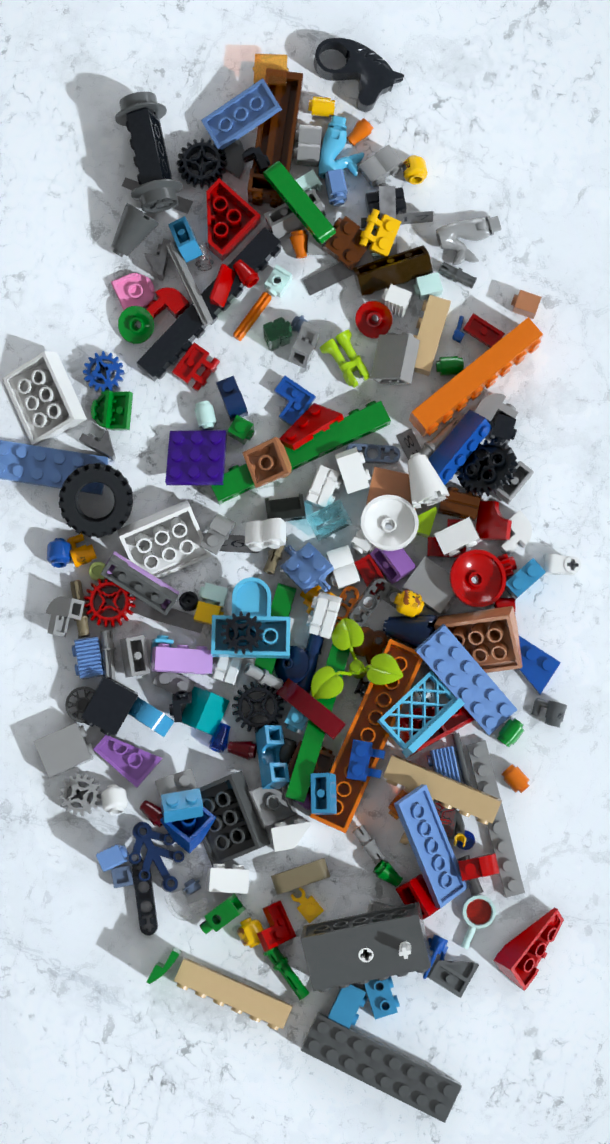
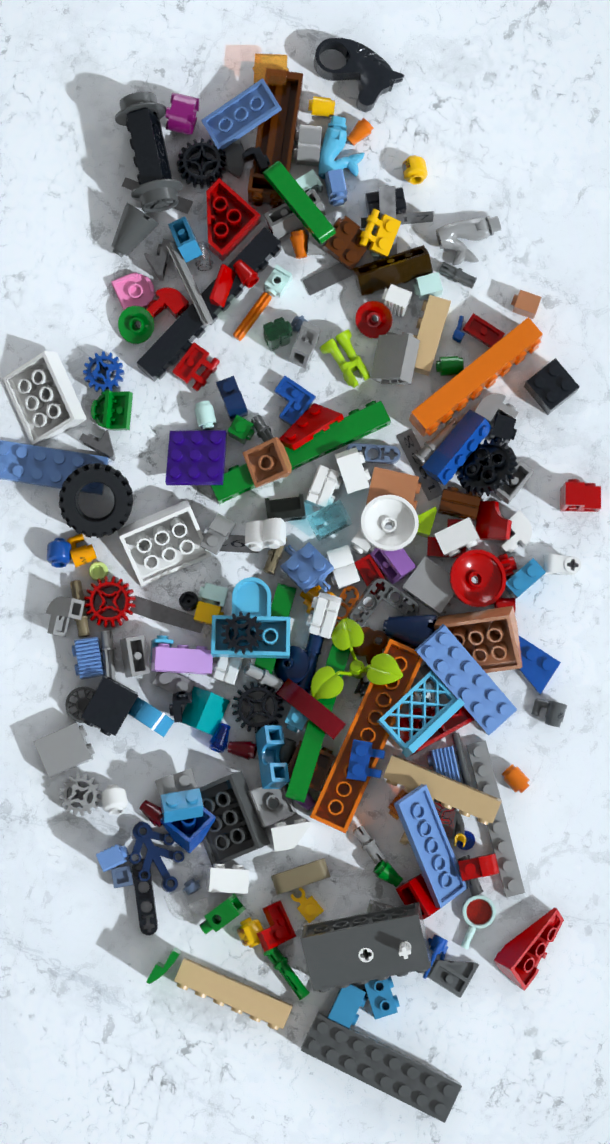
medium lavender wing [93,735,163,788] -> none
dark grey piece [100,551,179,615] -> none
dark azure brick [311,773,337,815] -> none
light grey brick [359,145,402,187] -> none
yellow head [394,589,424,618] -> none
white cone [407,453,449,508] -> none
green brick [497,718,525,747] -> none
none -> magenta brick [165,92,199,135]
none -> dark grey axle [251,415,274,442]
none -> black brick [524,358,580,415]
none -> red brick [560,479,601,512]

